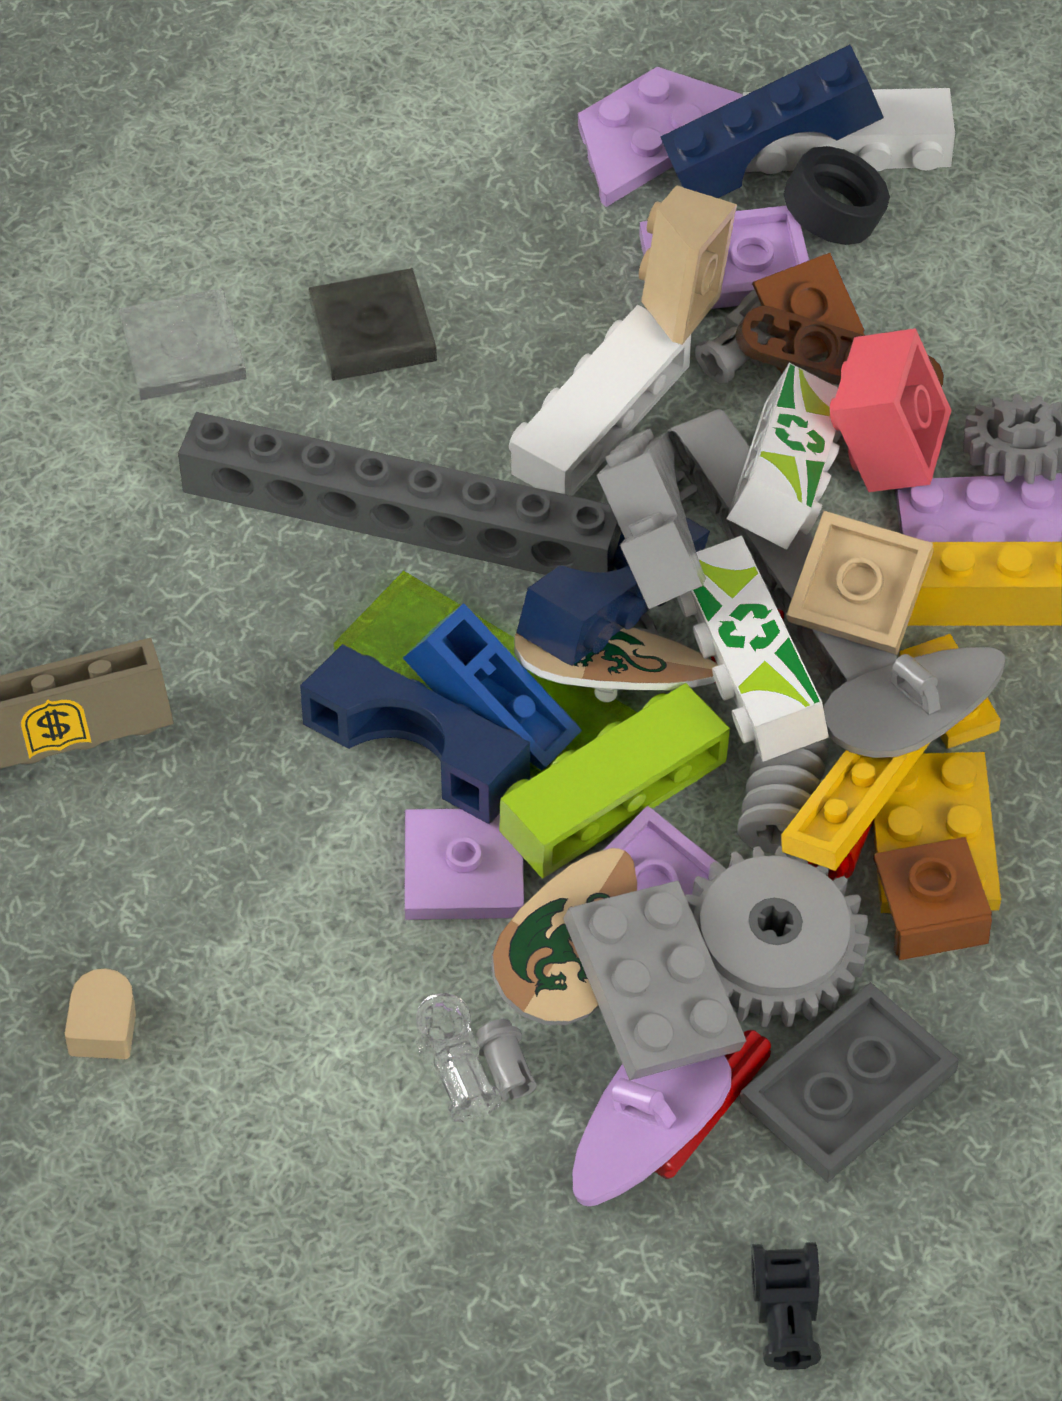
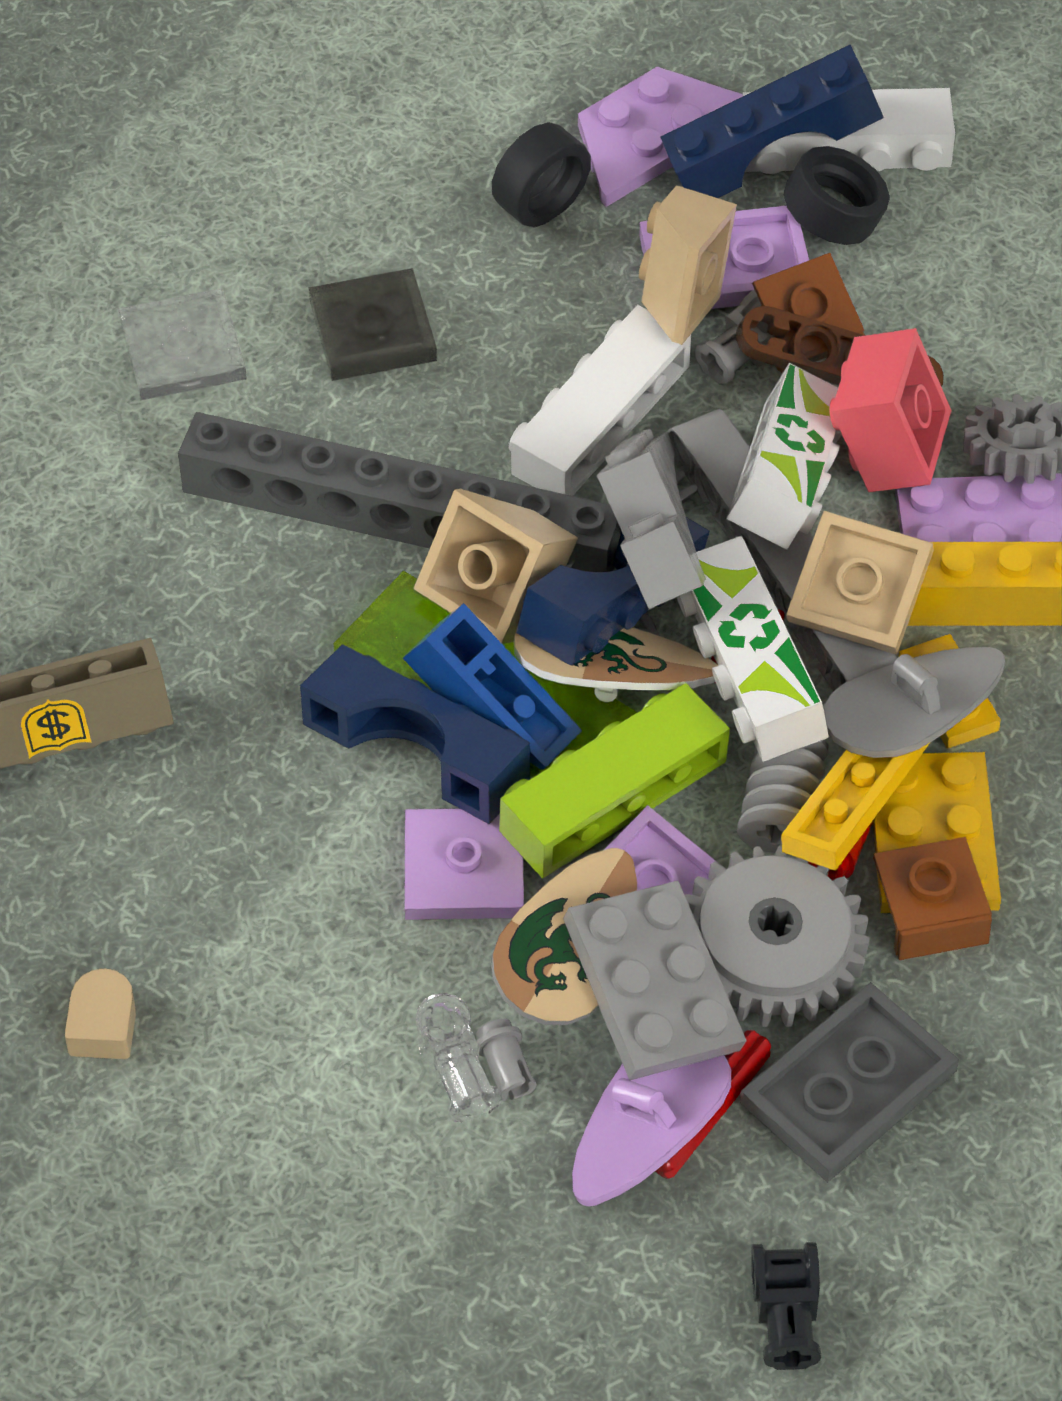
none -> tan slope [414,489,578,644]
none -> black tyre [492,122,591,228]

